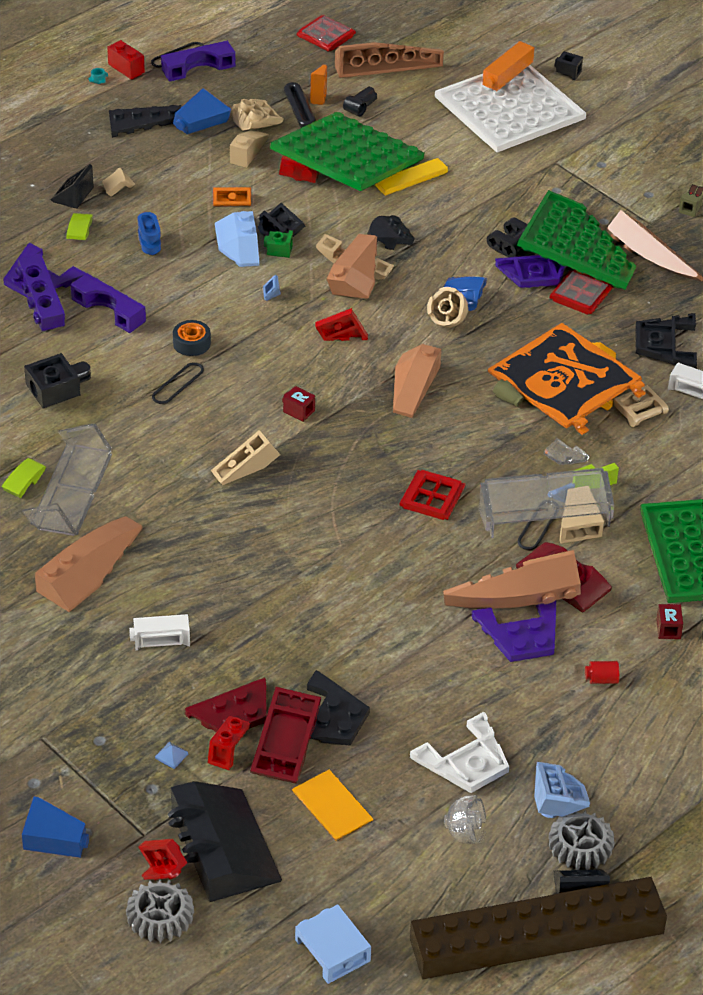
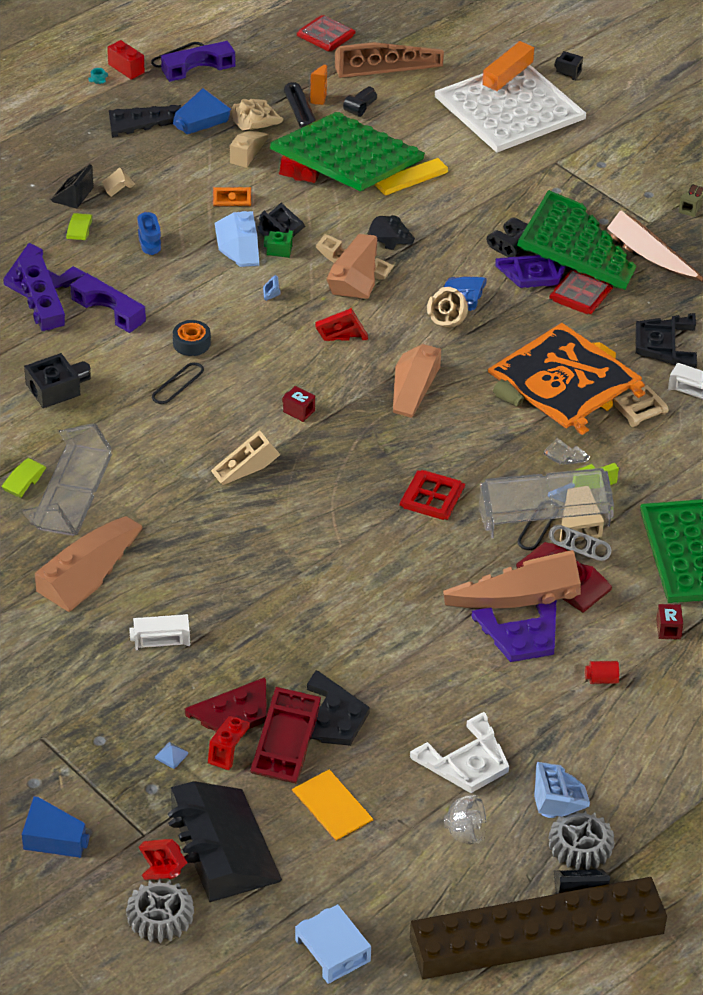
none -> light grey beam [549,525,612,561]

